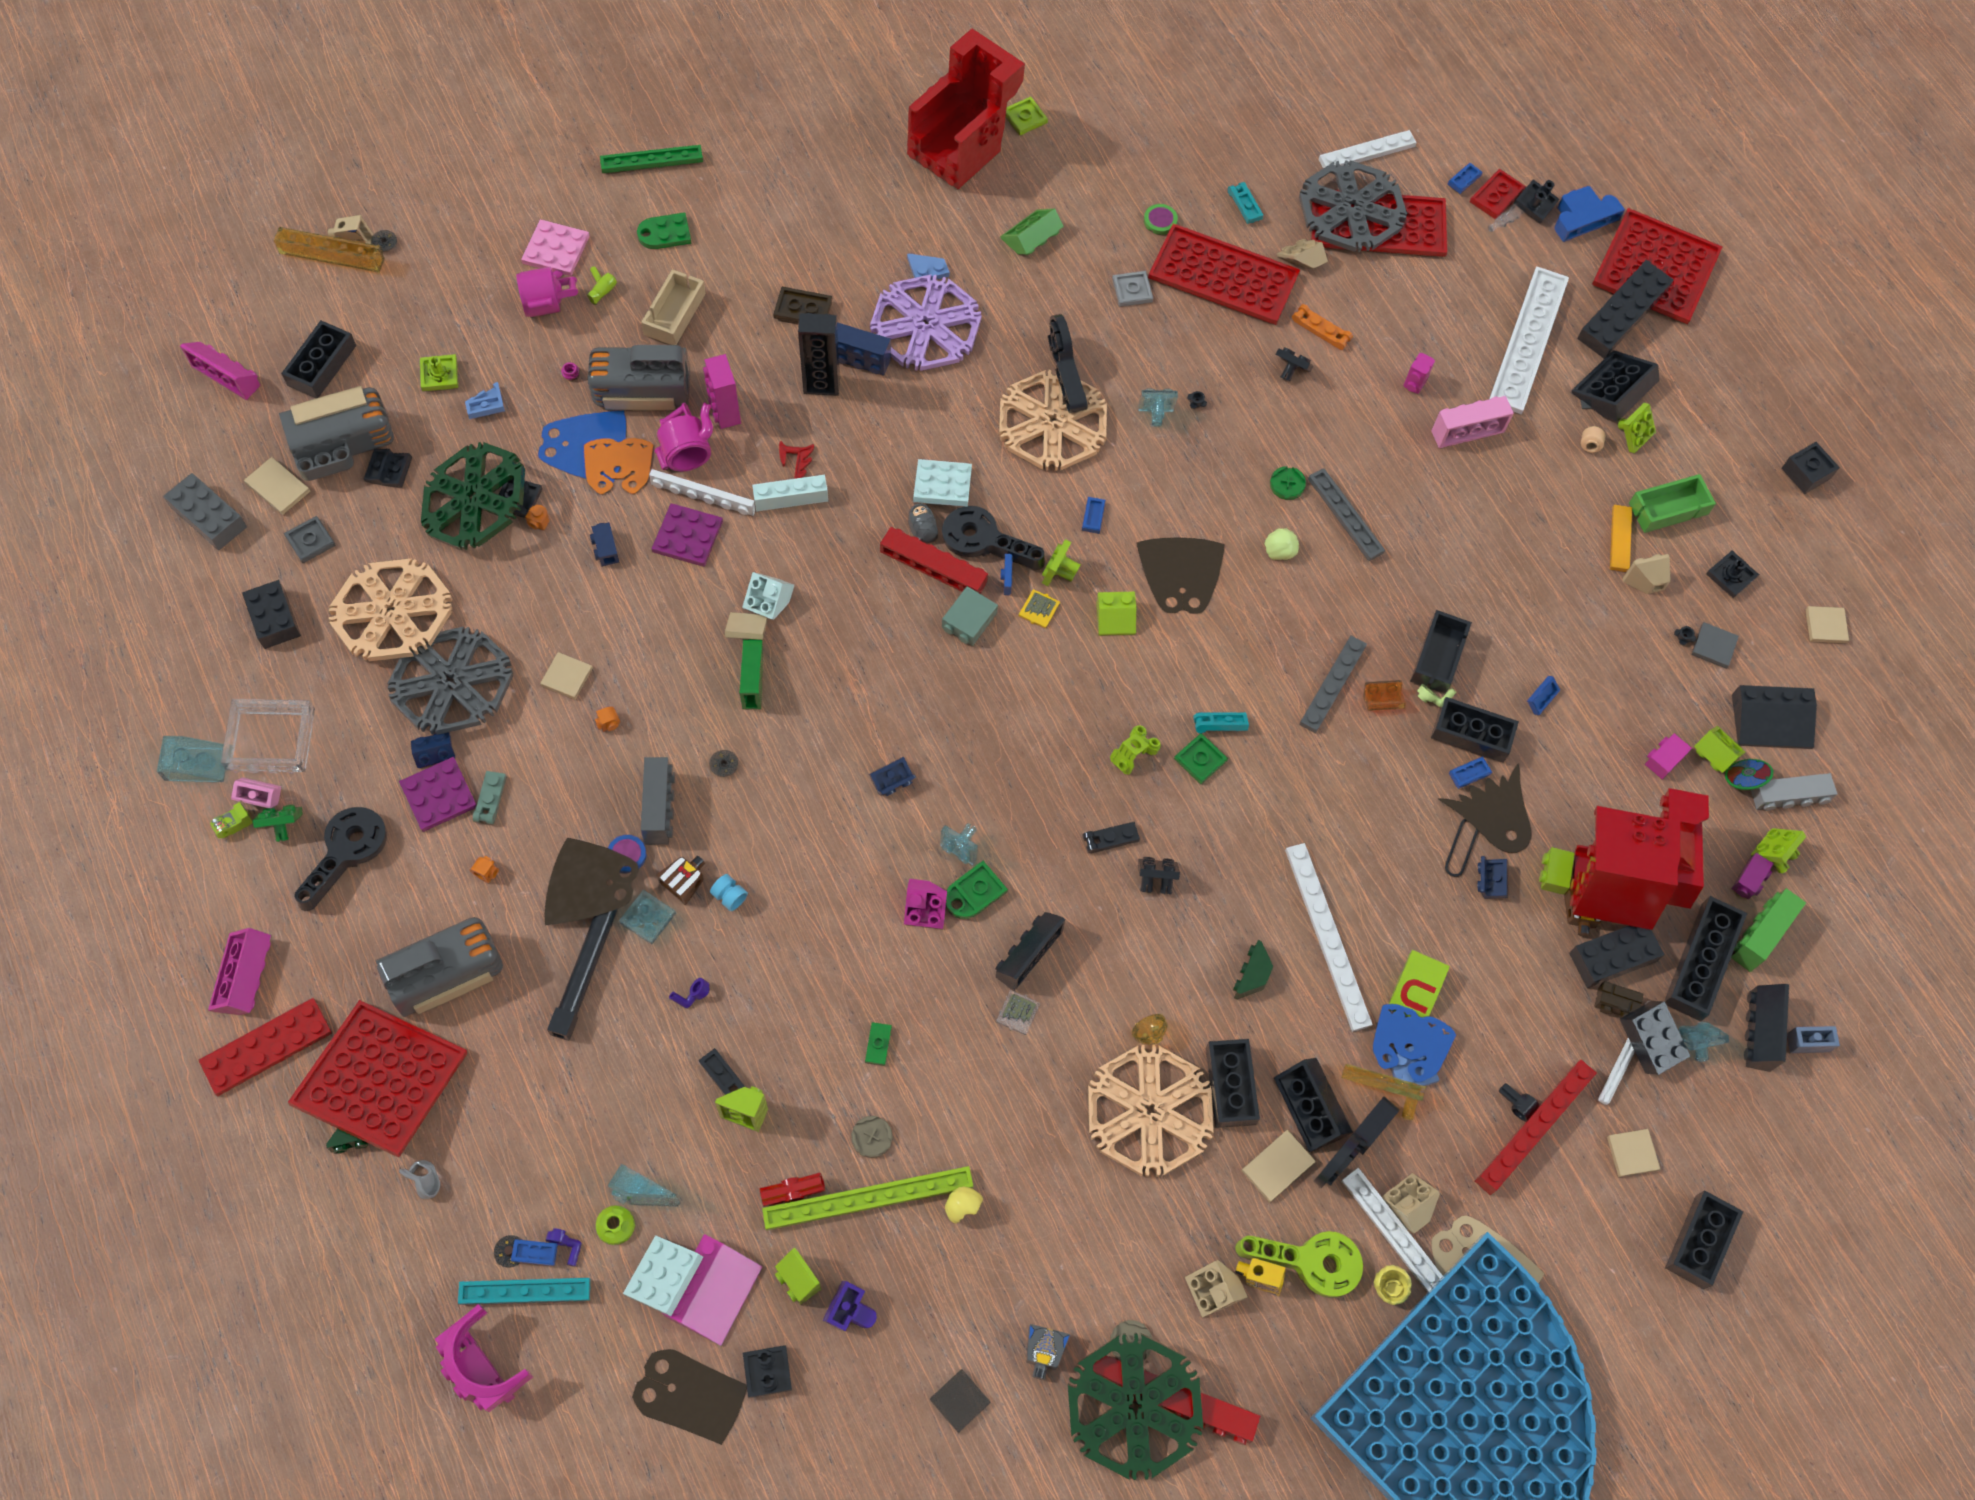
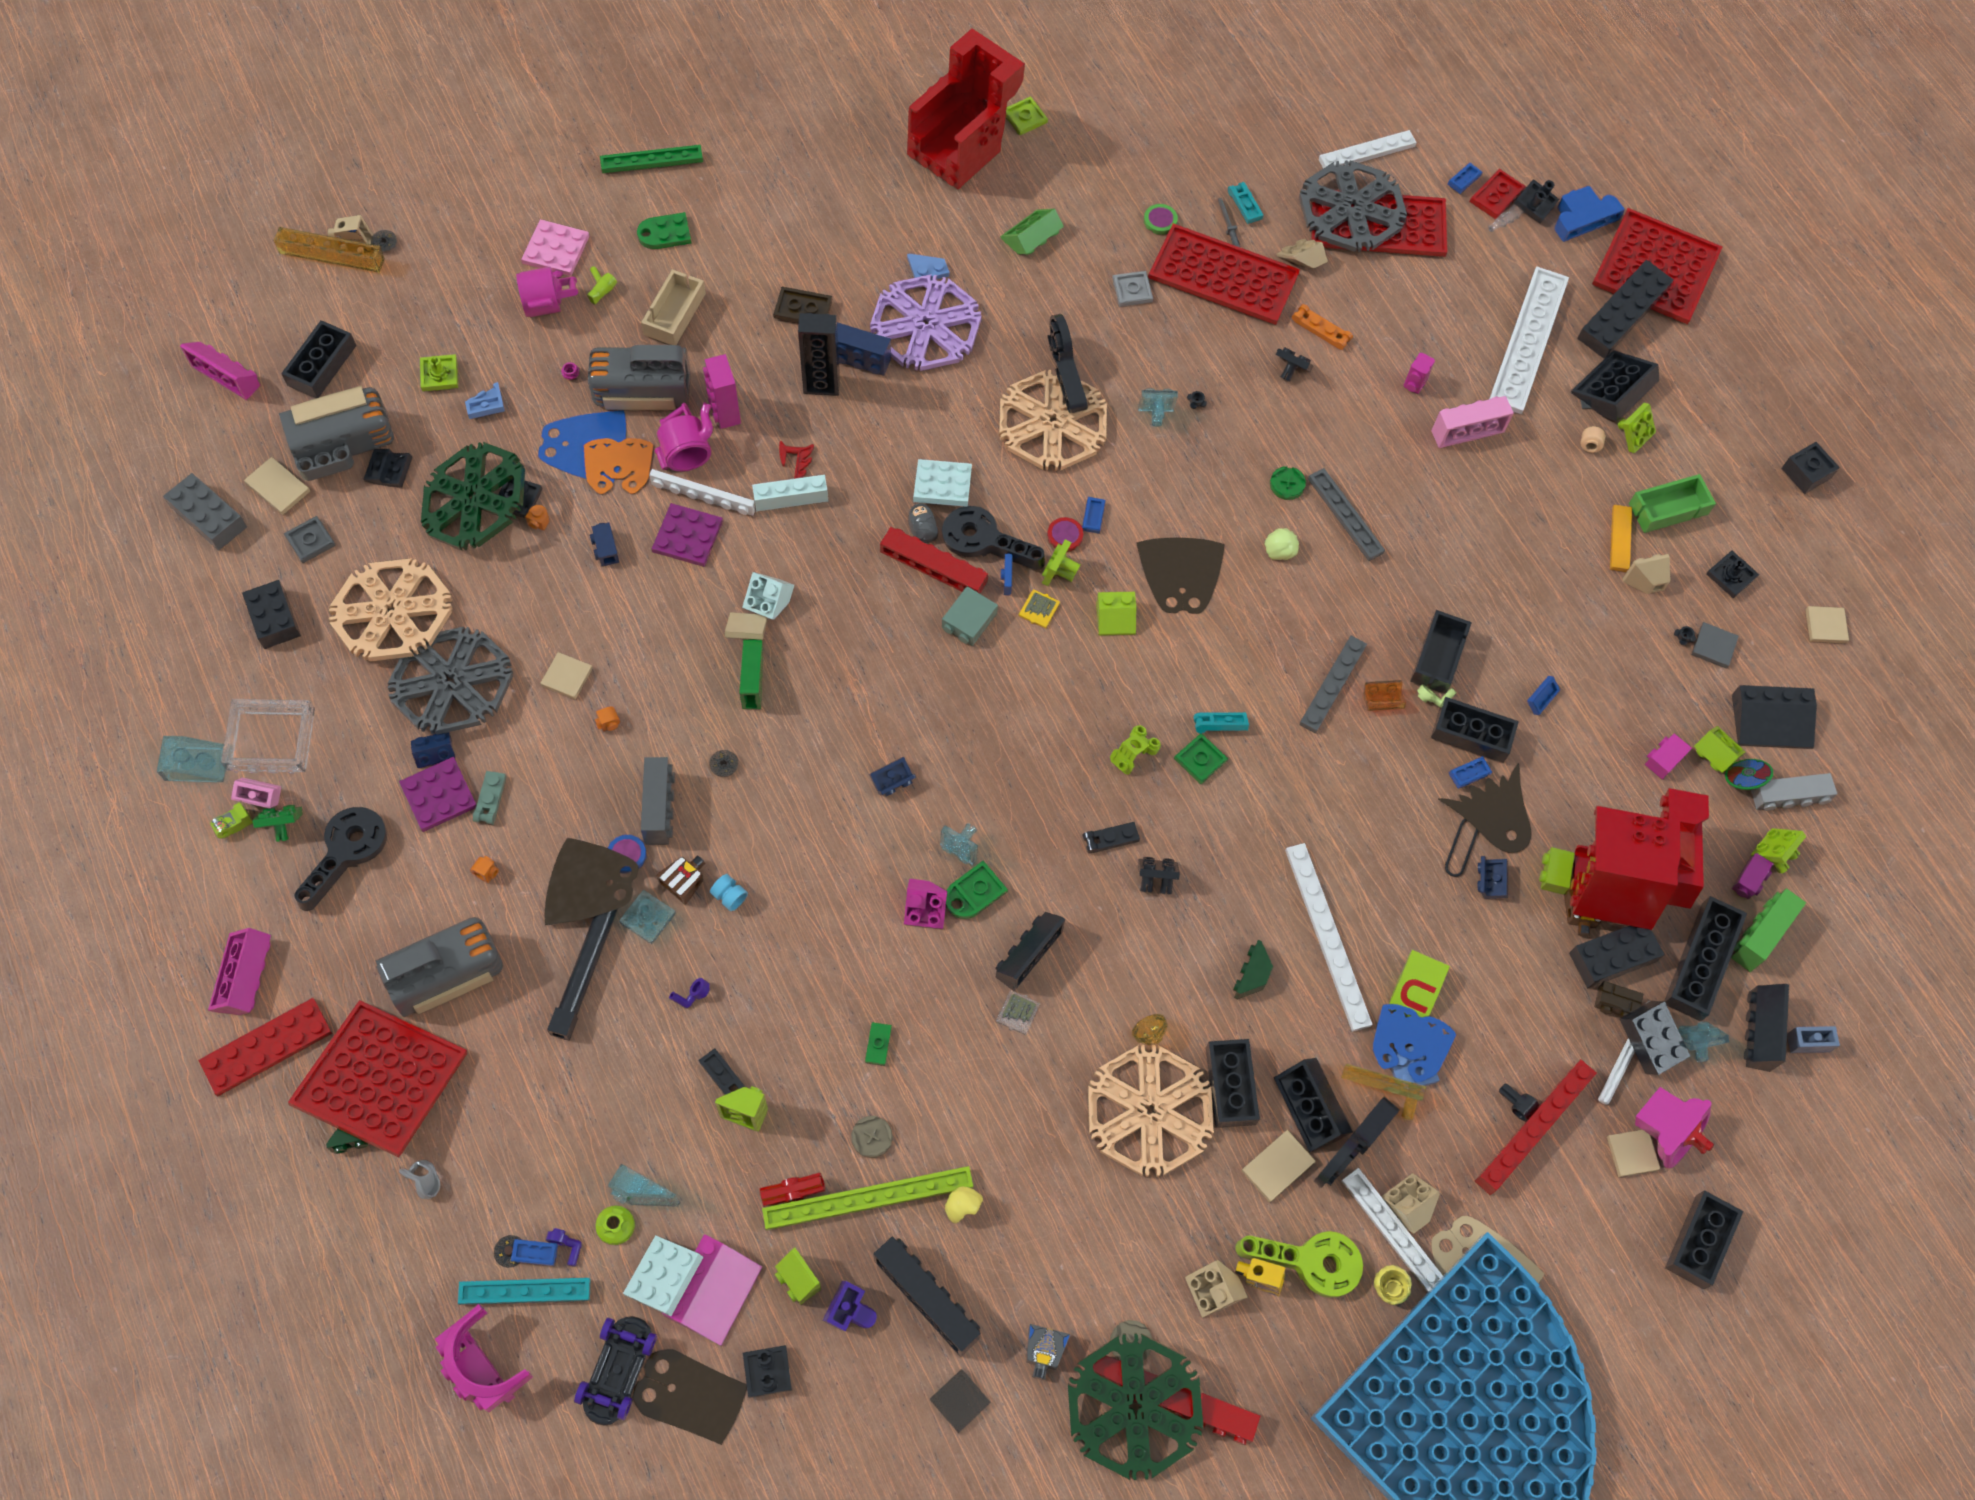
none -> black piece [574,1316,657,1426]
none -> black brick [873,1236,981,1357]
none -> tile [1047,517,1084,552]
none -> dark grey sword [1218,198,1241,248]
none -> dark pink piece [1635,1087,1714,1169]

